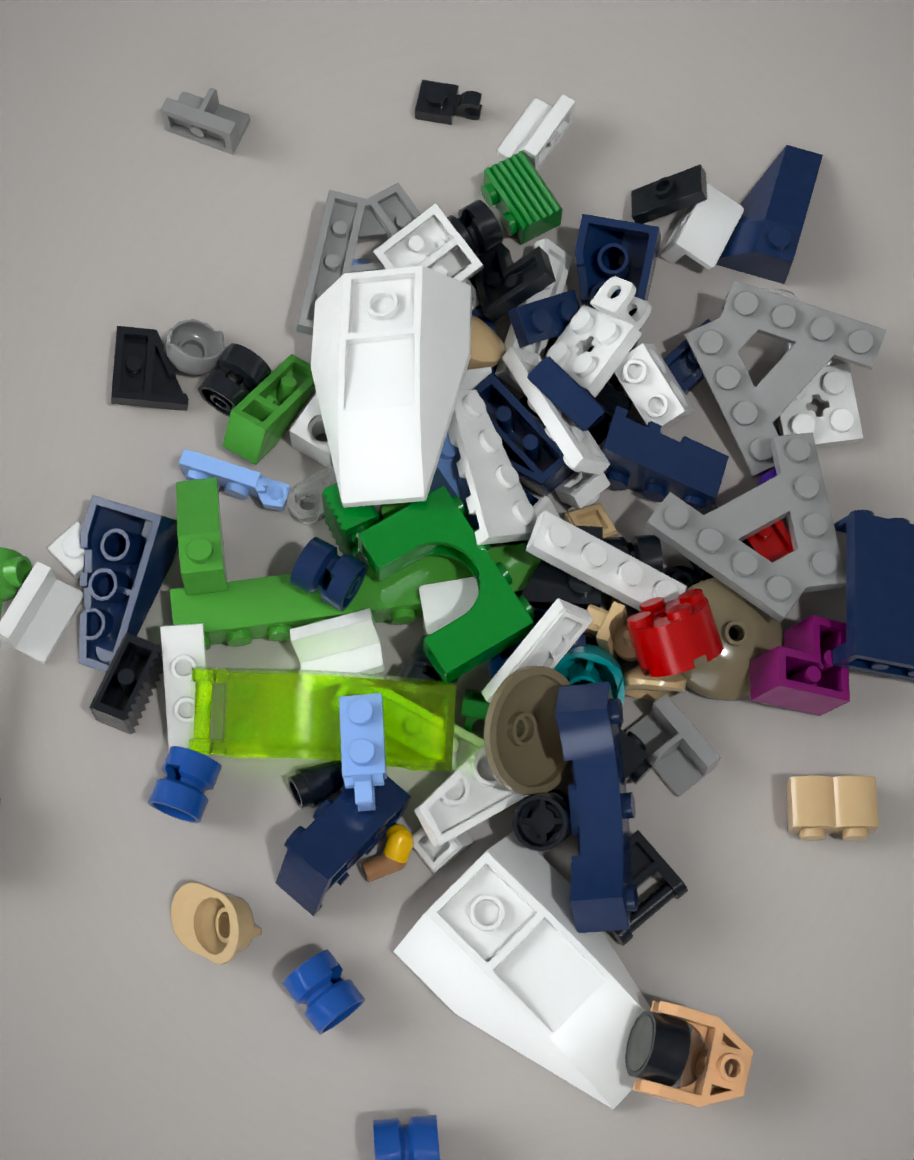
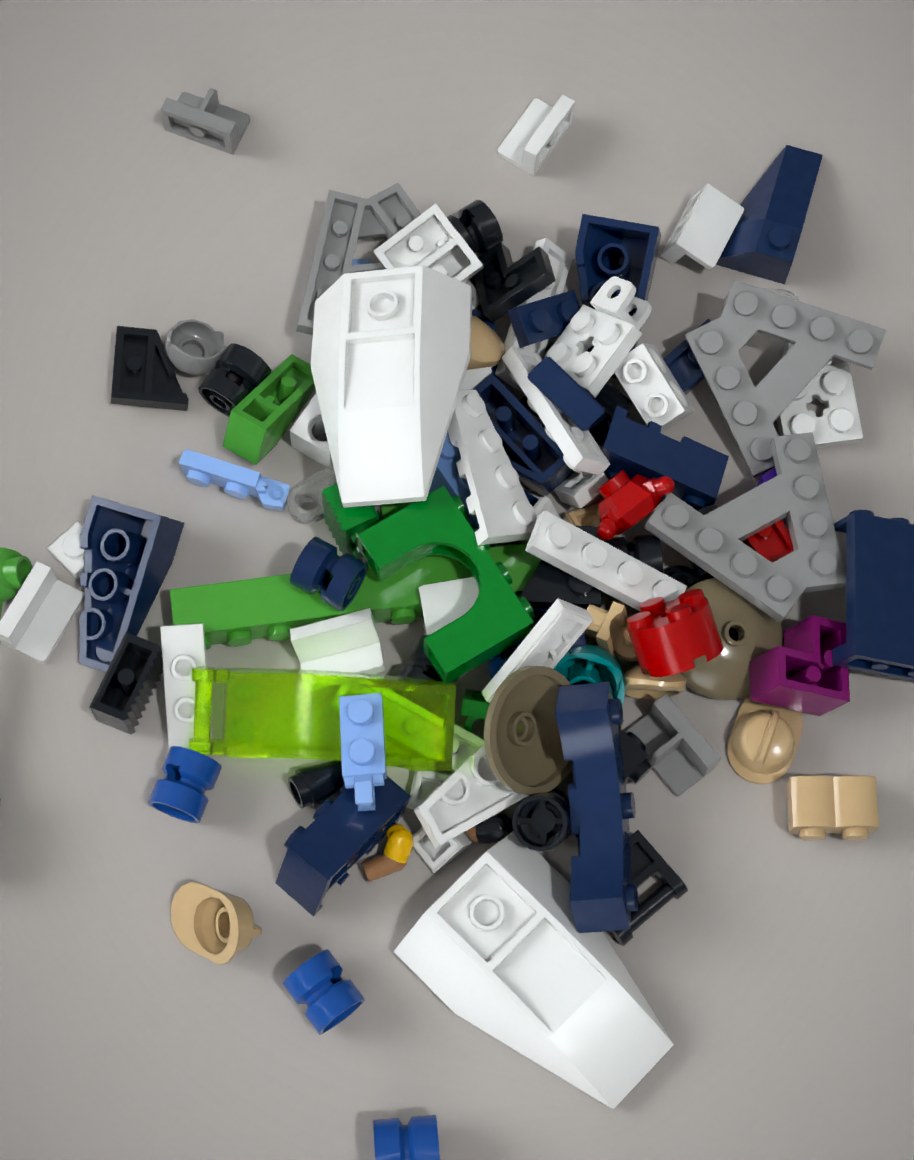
bright green slope [176,477,228,595] -> none
black plate [415,80,482,125] -> none
green brick [481,151,563,244] -> none
light nougat piece [625,1001,753,1107] -> none
black plate [631,164,707,224] -> none
none -> white tile [407,768,450,812]
none -> black arm [465,814,513,843]
none -> red rock [597,470,675,541]
none -> tan piece [727,696,804,784]

